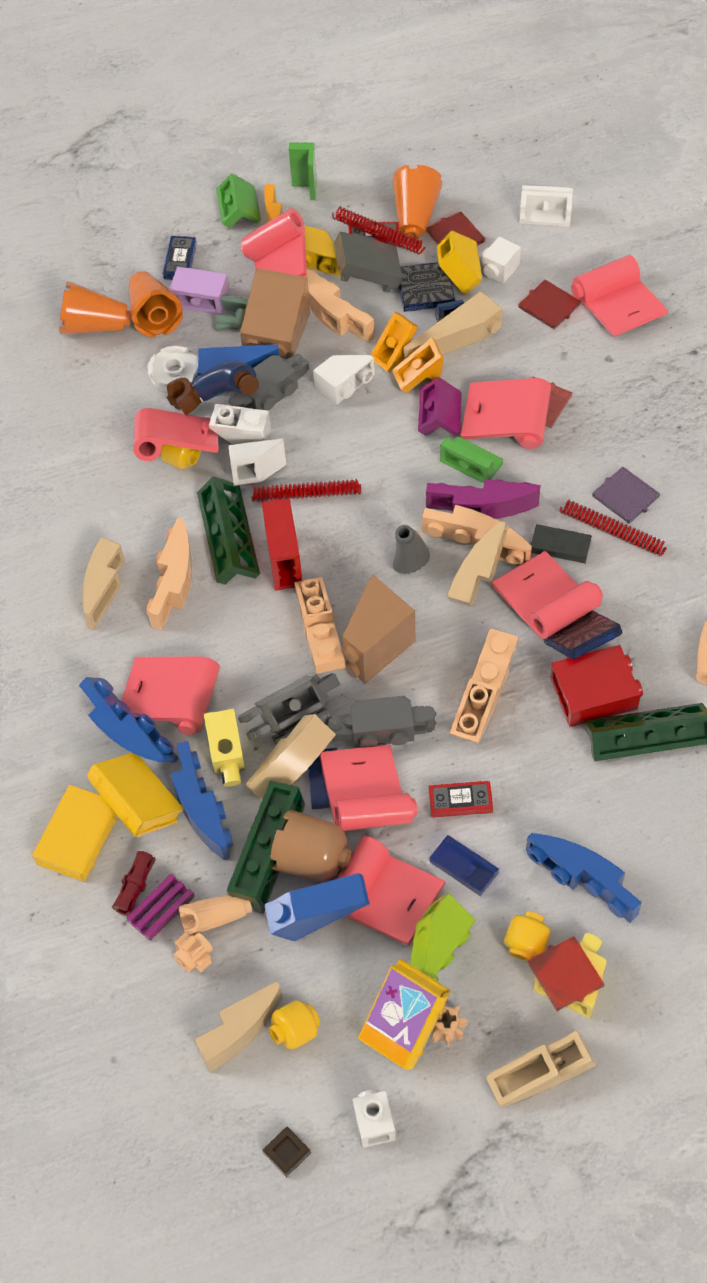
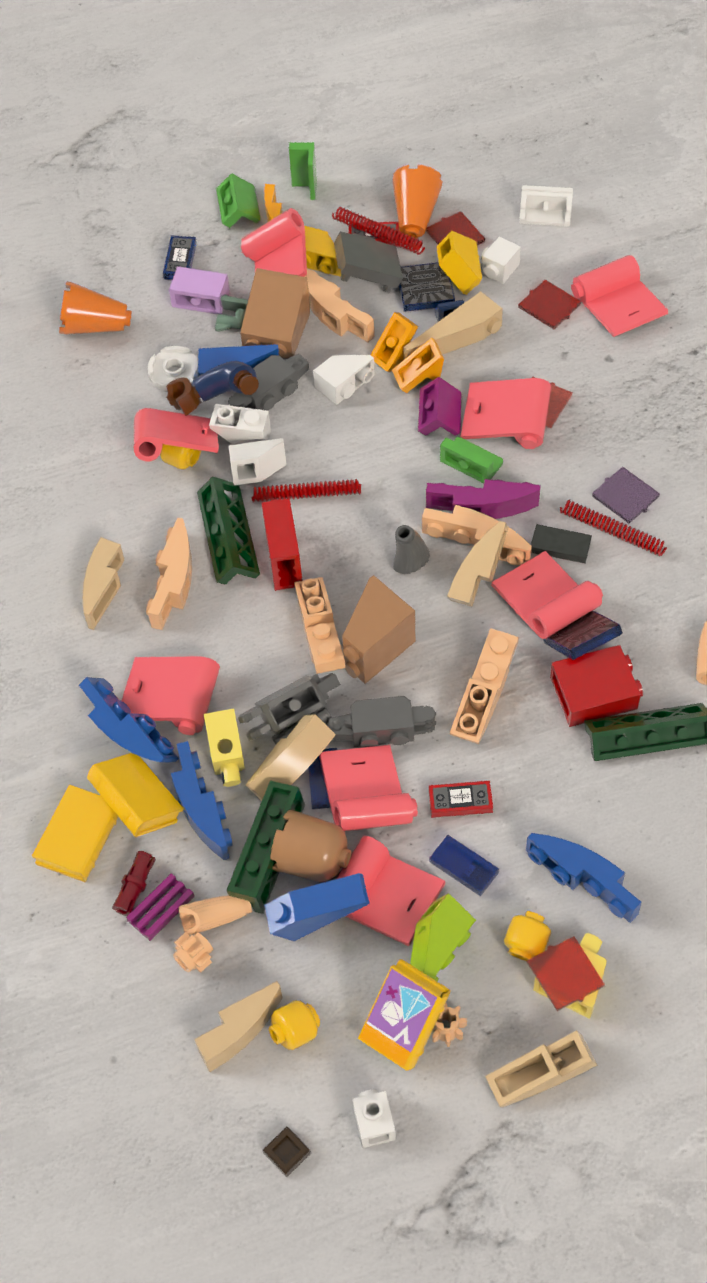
orange cone [129,271,183,338] -> none

